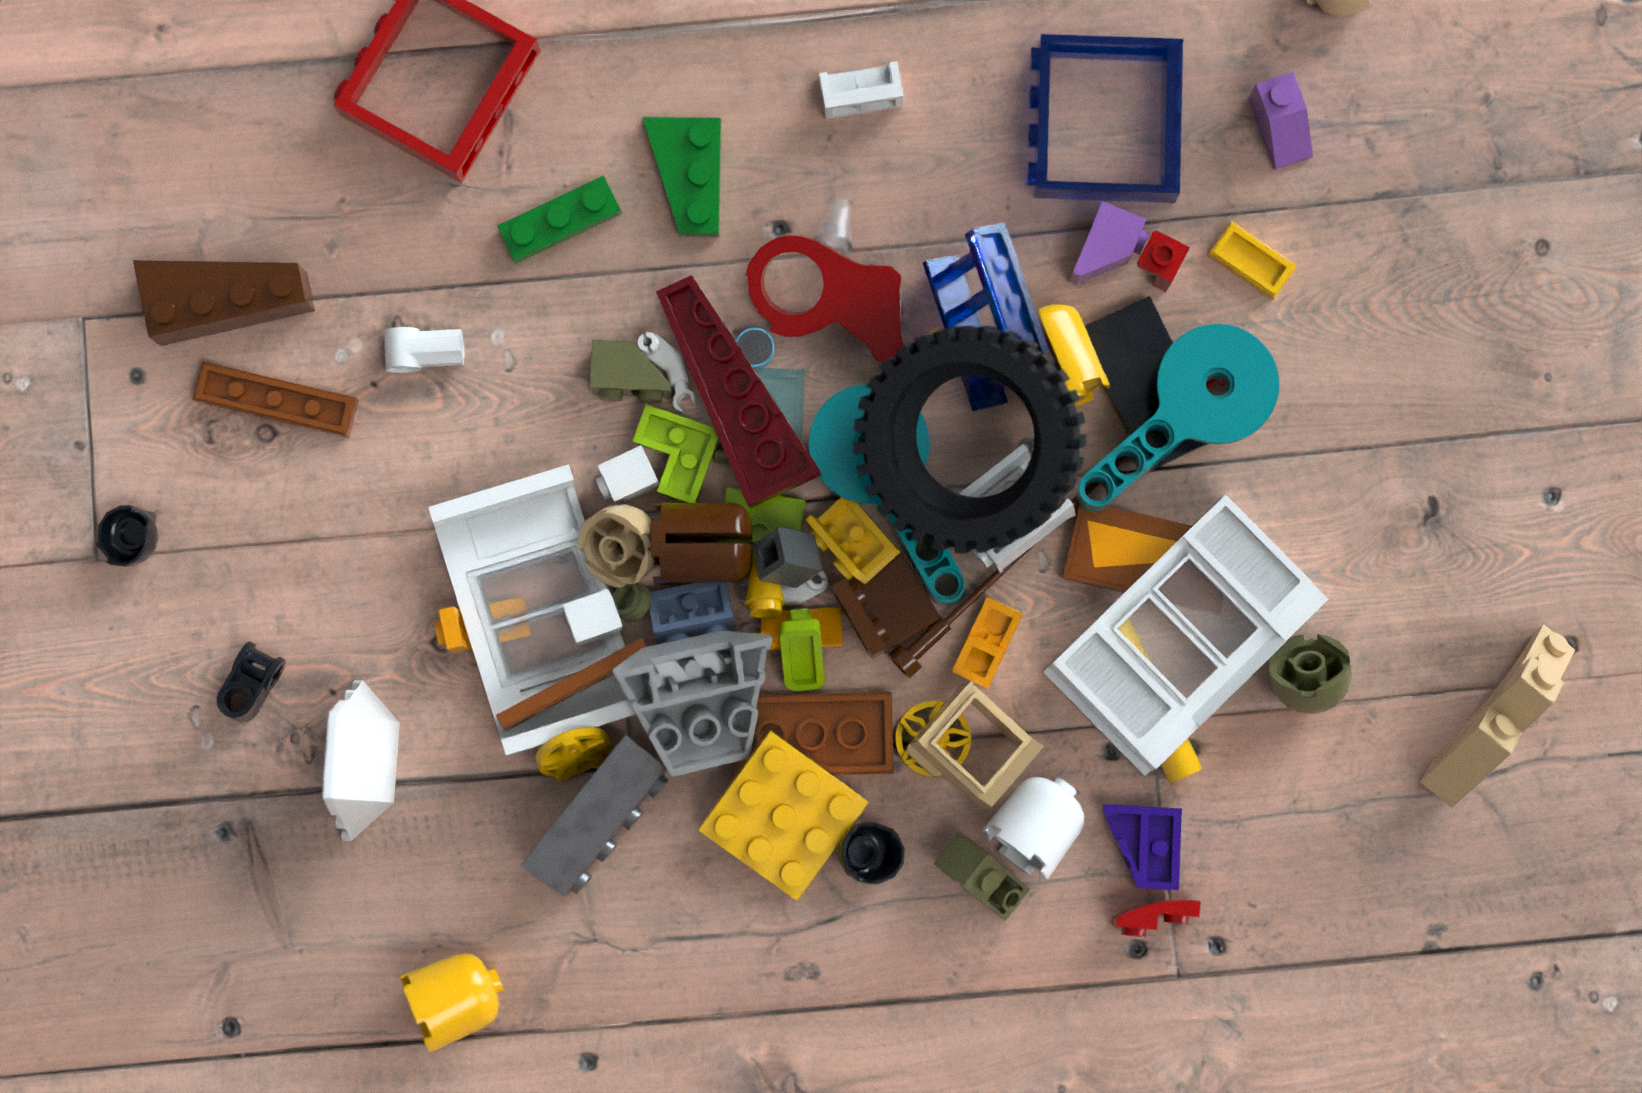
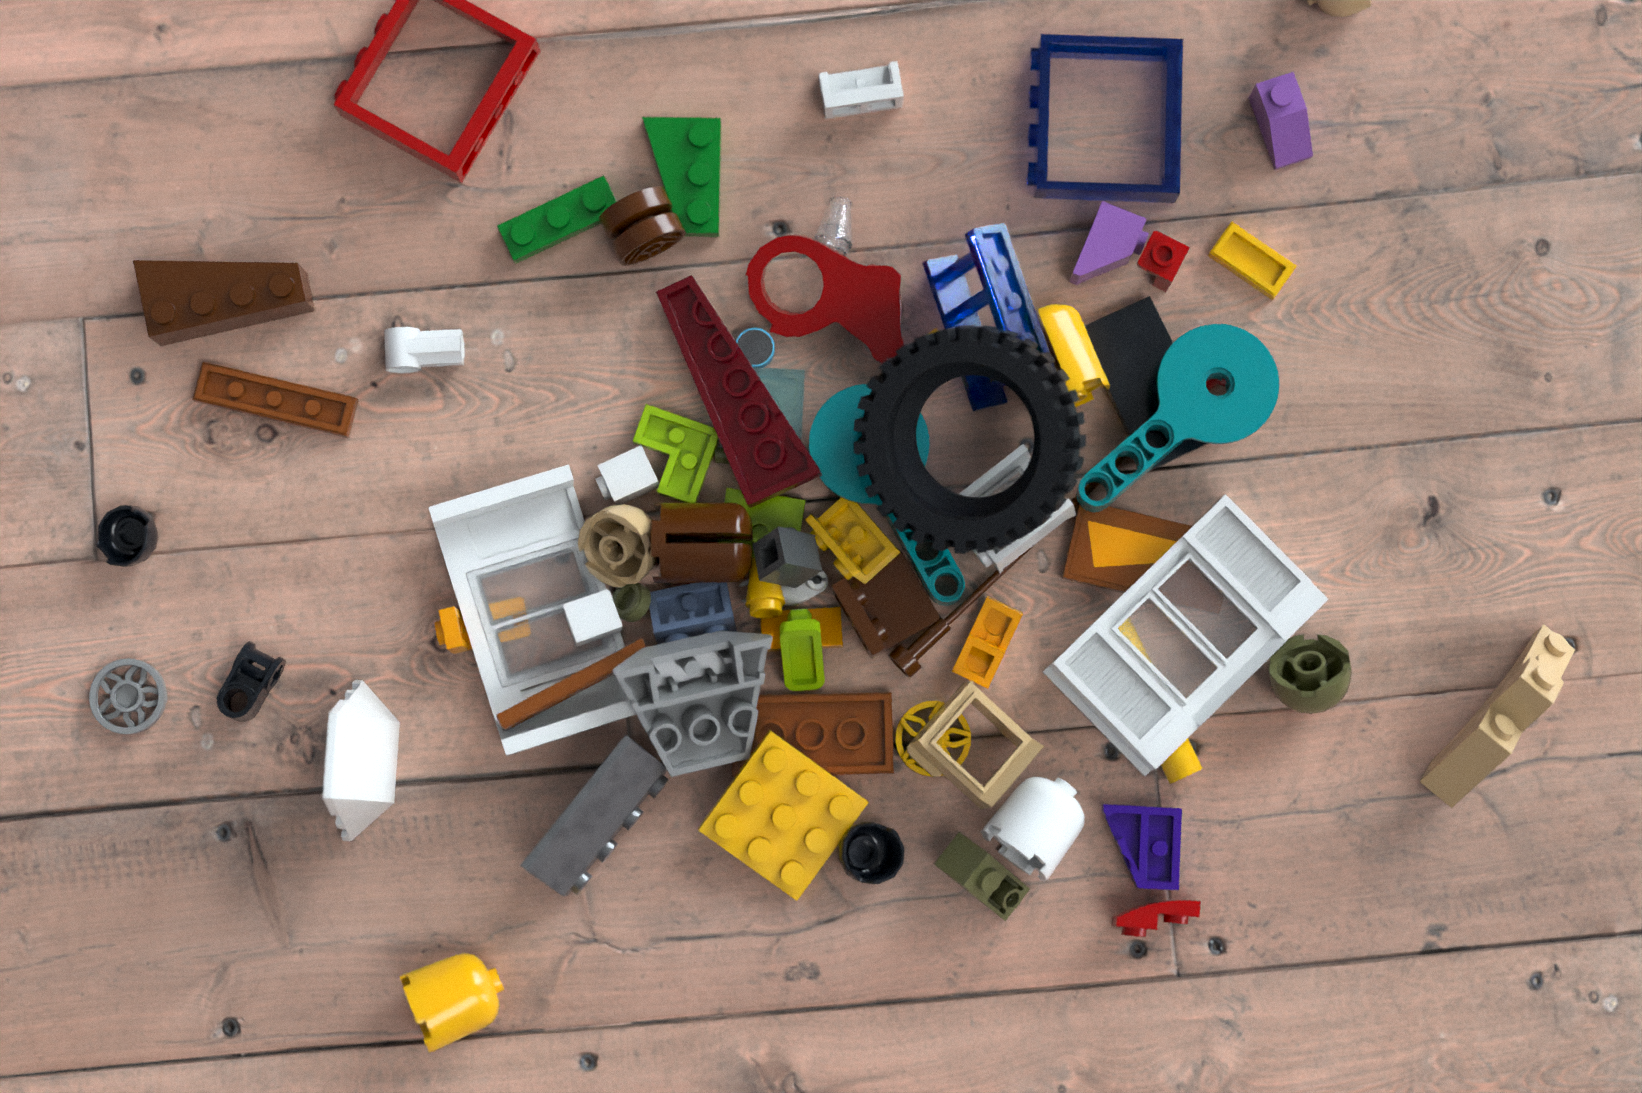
yellow wheel [535,727,611,781] -> none
olive slope [590,340,673,403] -> none
white arm [637,332,699,414] -> none
none -> light grey wheel [89,659,168,734]
none -> reddish brown wheel [599,186,686,266]

